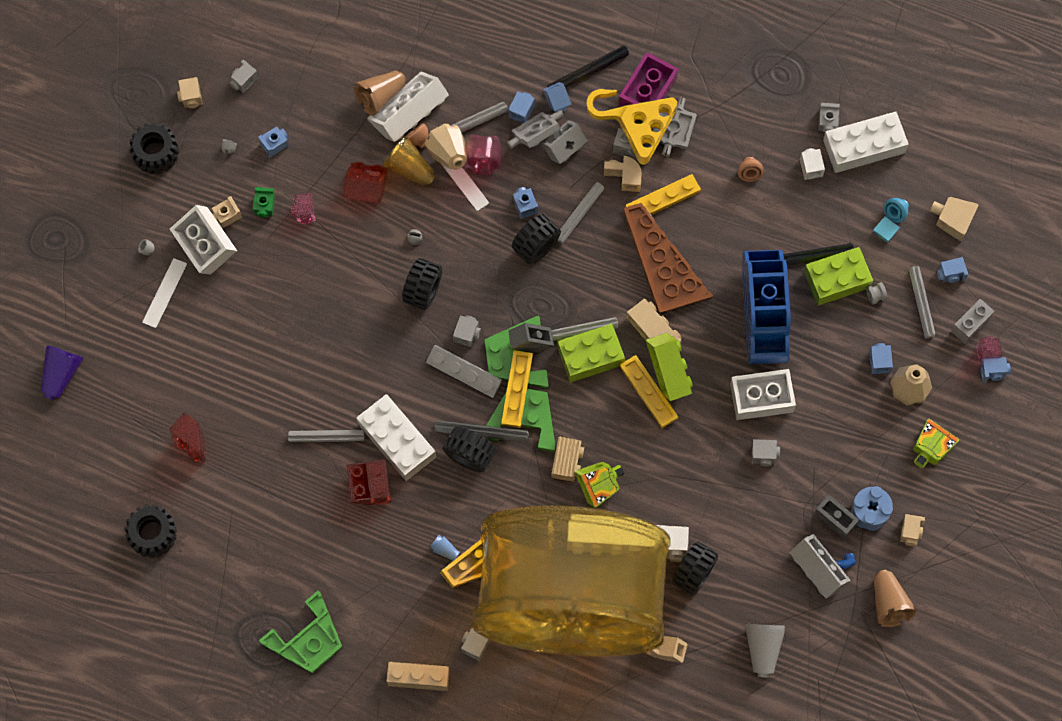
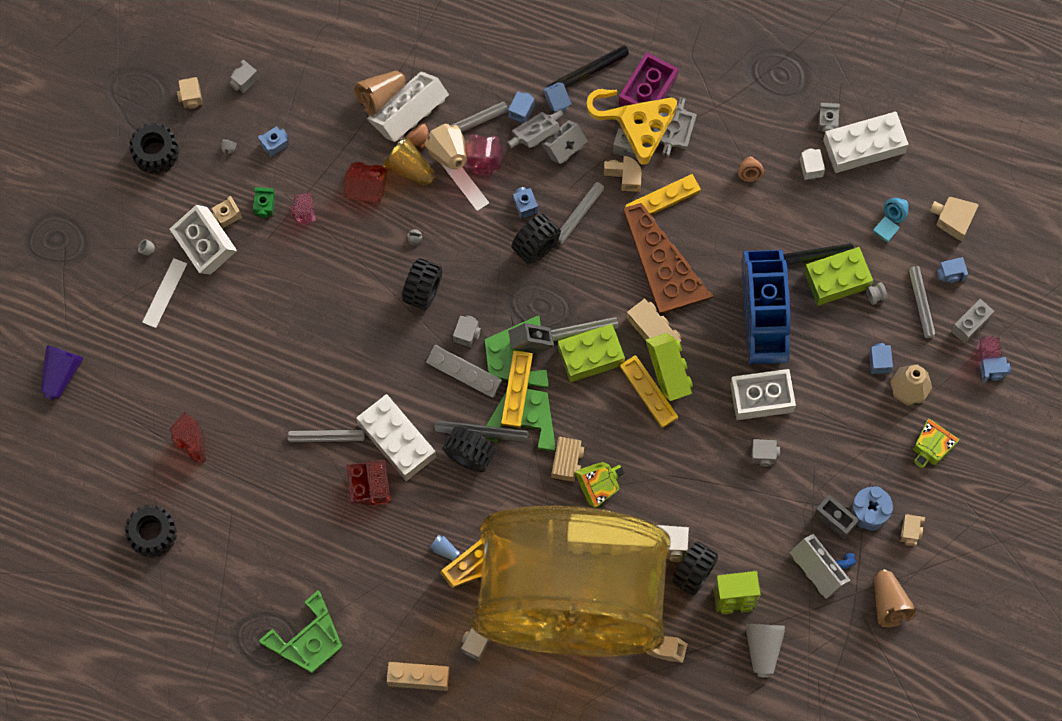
none -> lime brick [713,571,760,614]

